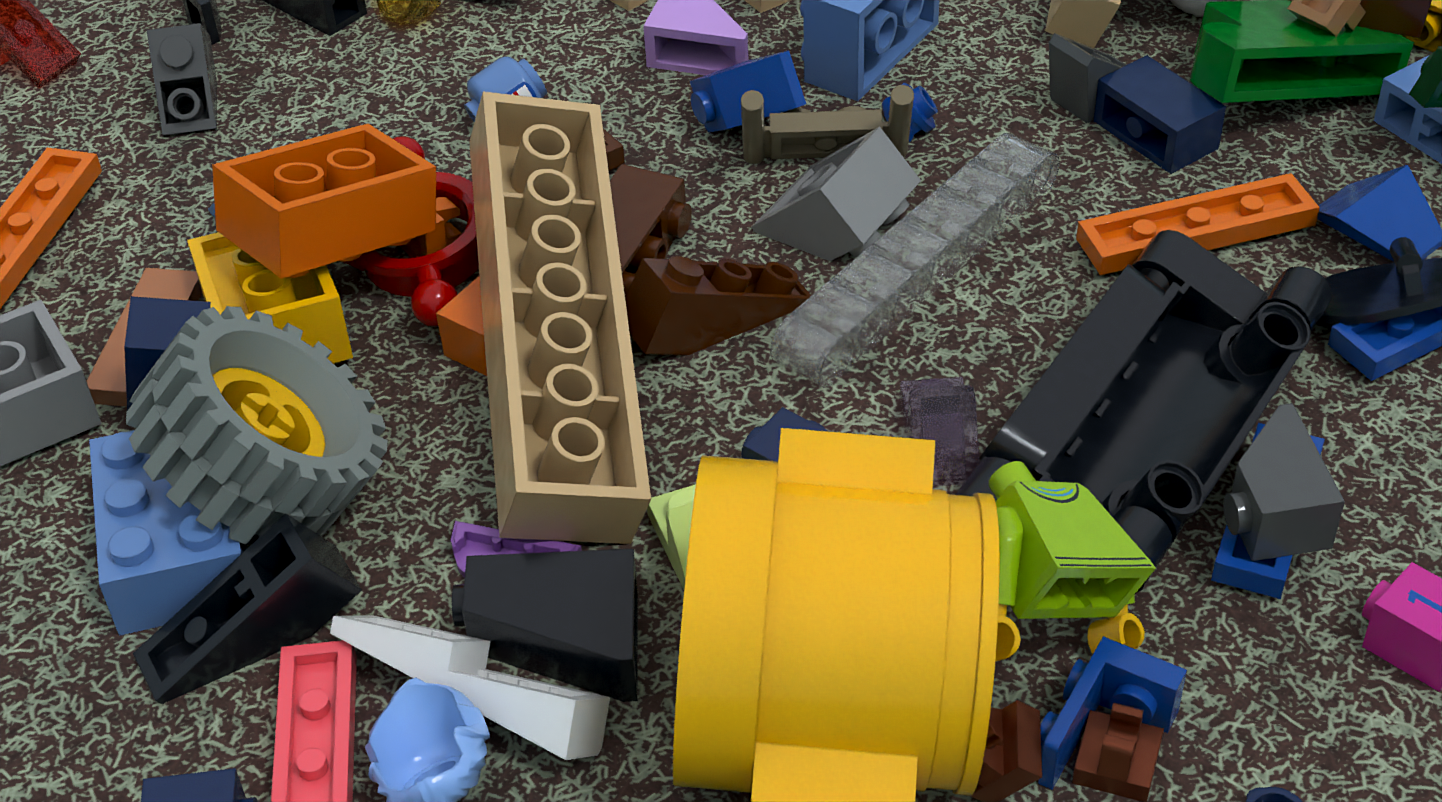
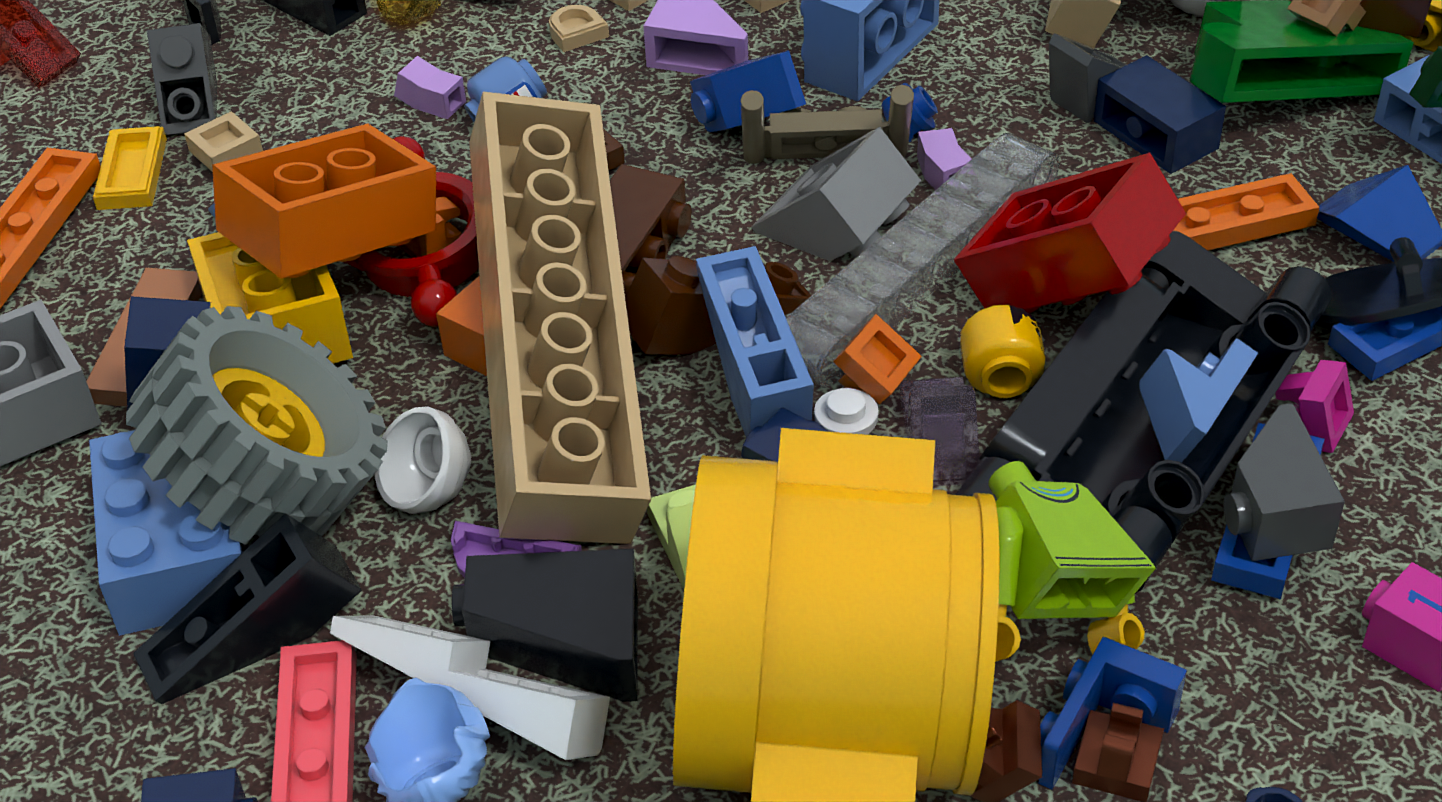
none -> yellow tile [93,126,167,210]
none -> tan plate [184,111,263,172]
none -> white piece [374,407,471,514]
none -> lavender piece [394,56,466,119]
none -> tan tile [549,5,609,52]
none -> medium blue slope [696,246,814,438]
none -> white plate [814,388,878,435]
none -> orange tile [833,314,922,404]
none -> lavender piece [917,128,974,197]
none -> red brick [954,152,1186,313]
none -> yellow head [960,305,1045,398]
none -> medium blue slope [1139,338,1258,463]
none -> dark pink tile [1275,360,1354,453]

